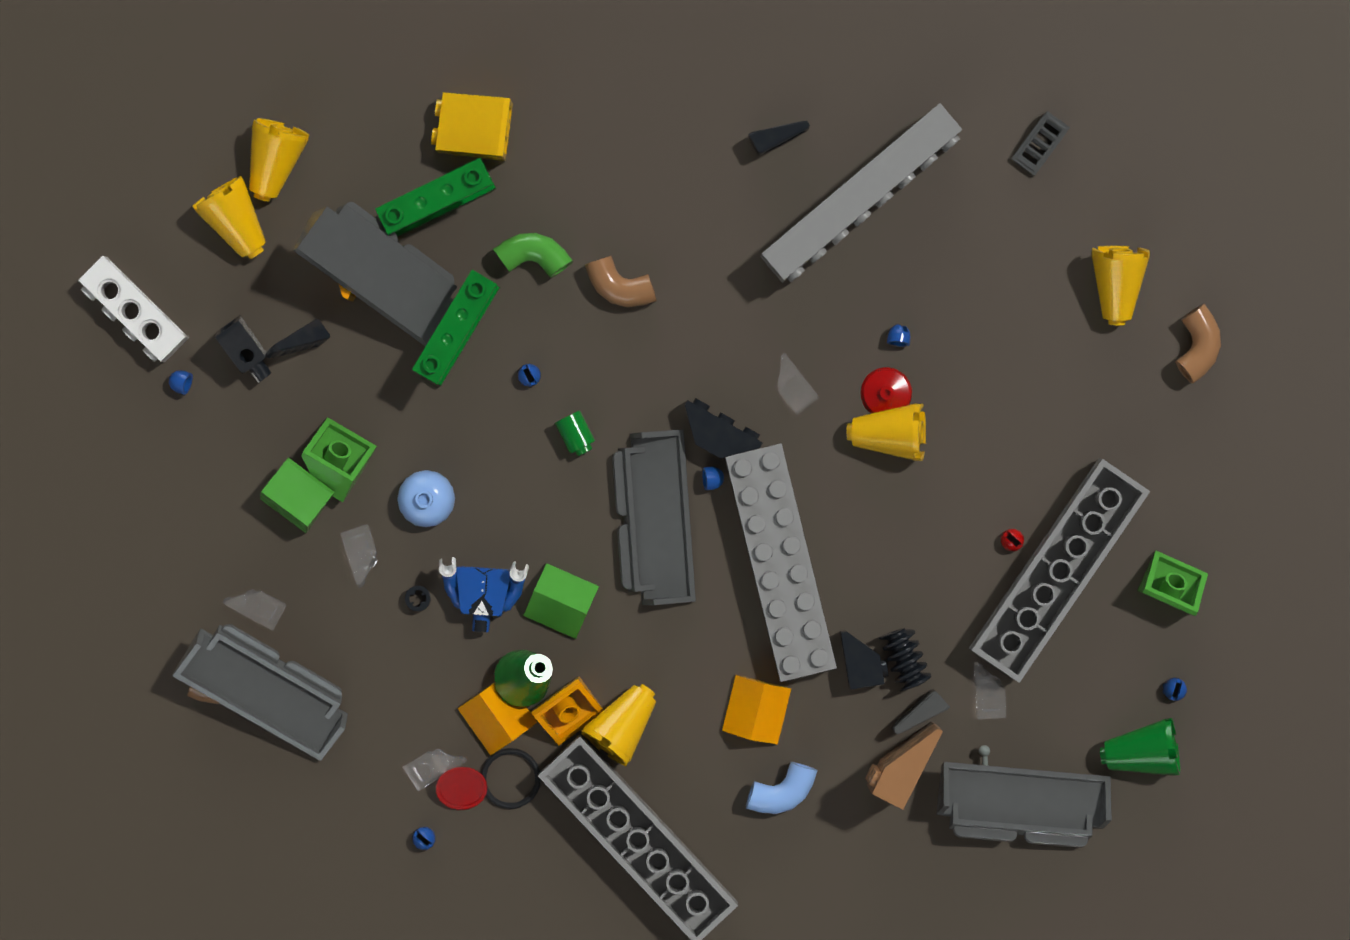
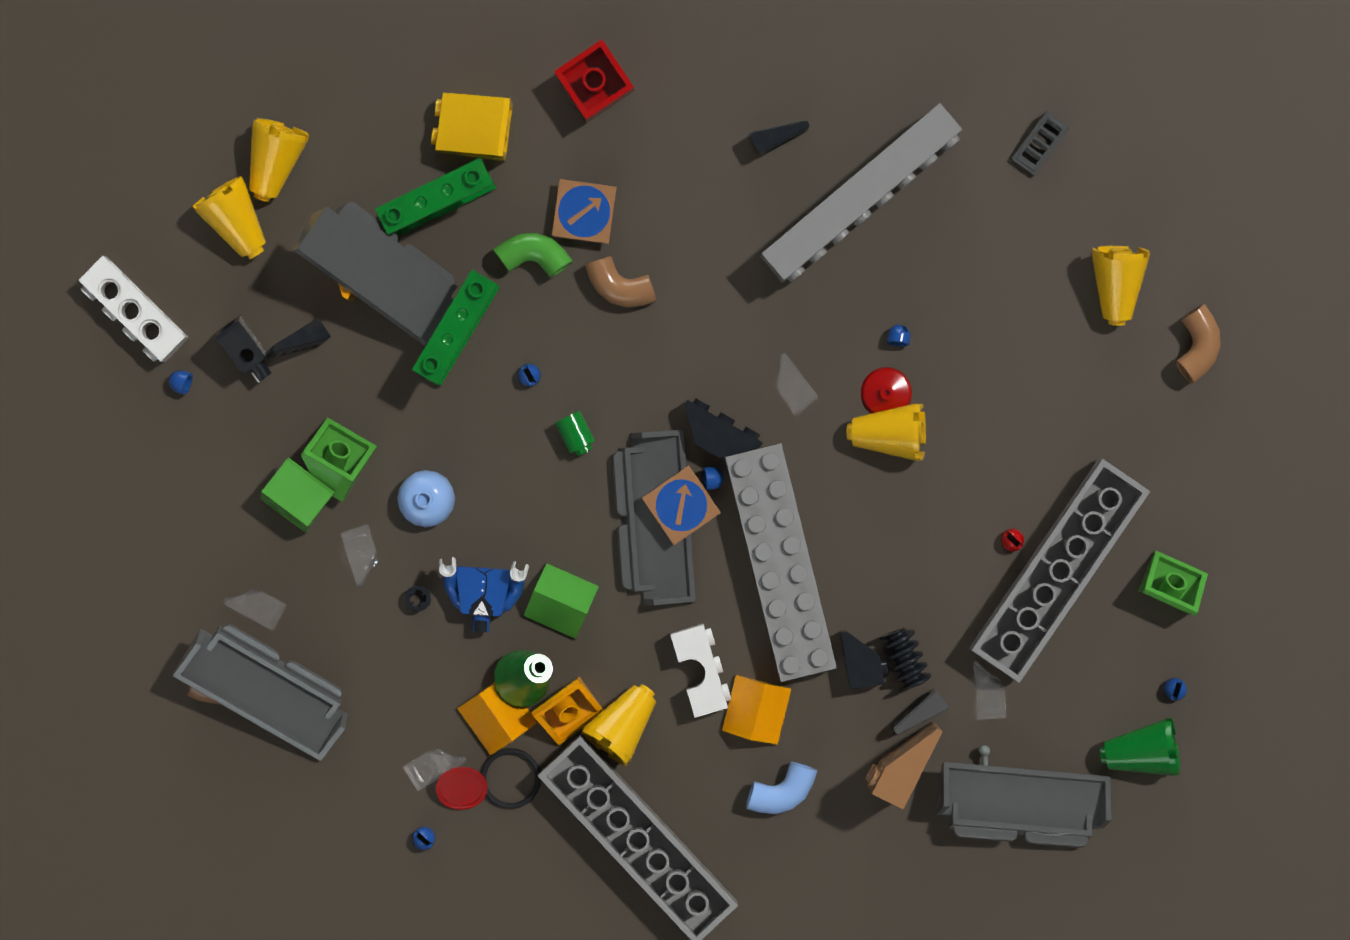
none -> piece [552,179,617,244]
none -> red brick [554,39,635,122]
none -> piece [642,465,721,545]
none -> white arch [670,624,732,718]

